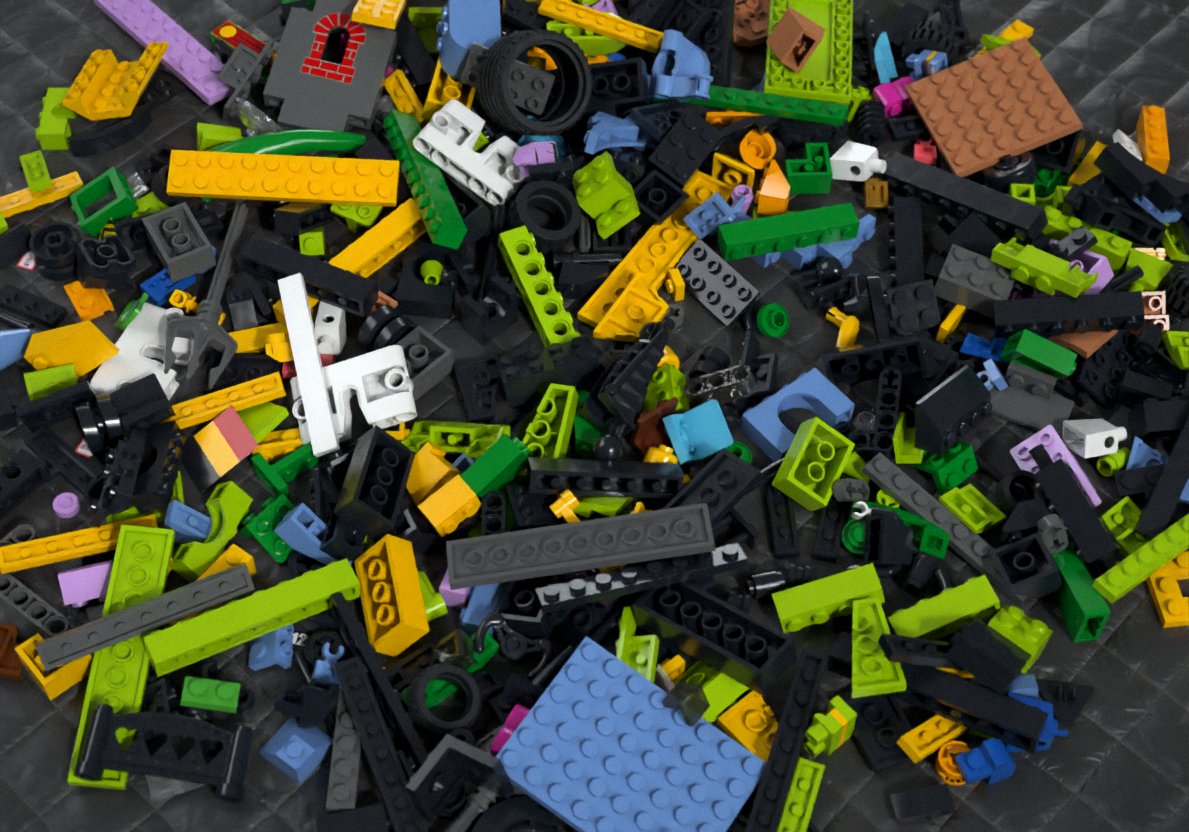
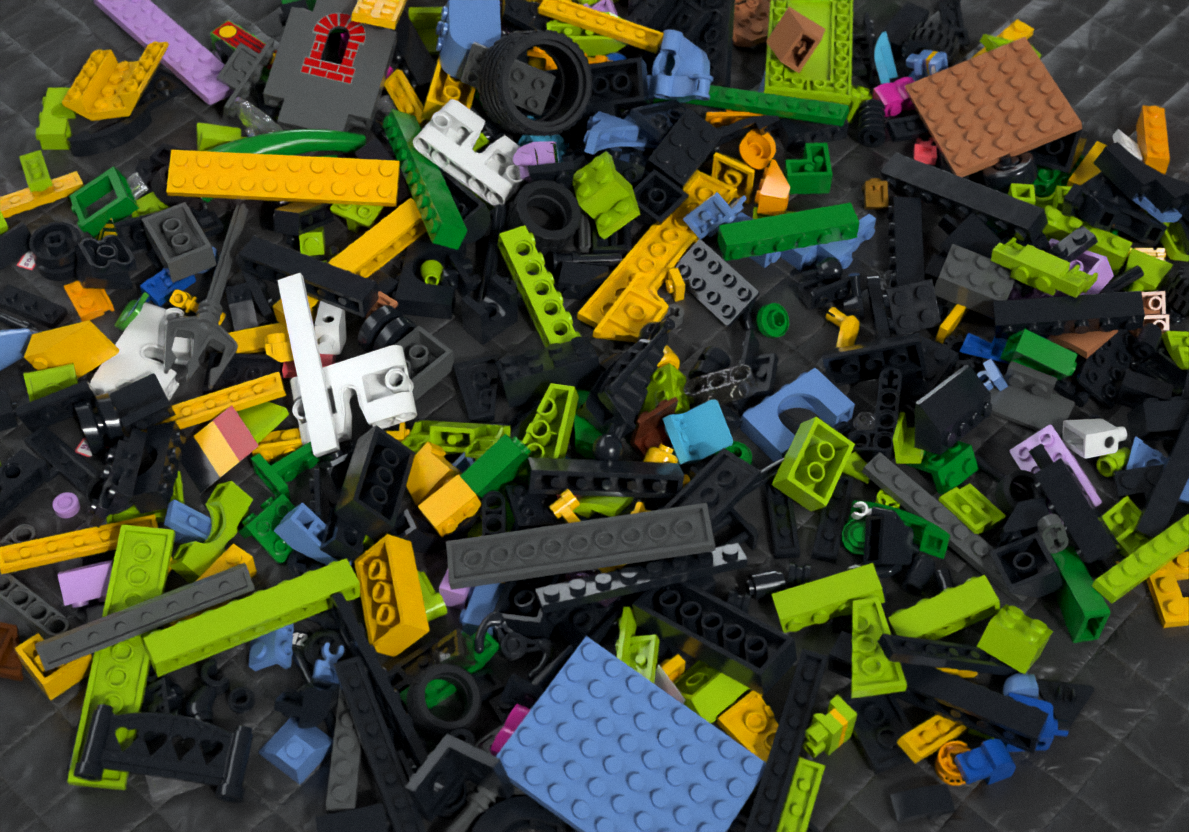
bright green plate [180,676,240,713] -> none
clear smoke panel [662,681,710,727] -> none
lavender cone [731,185,754,216] -> none
white torso [830,141,887,181] -> none
dark grey beam [833,478,870,503] -> none
black brick [946,618,1032,695] -> none

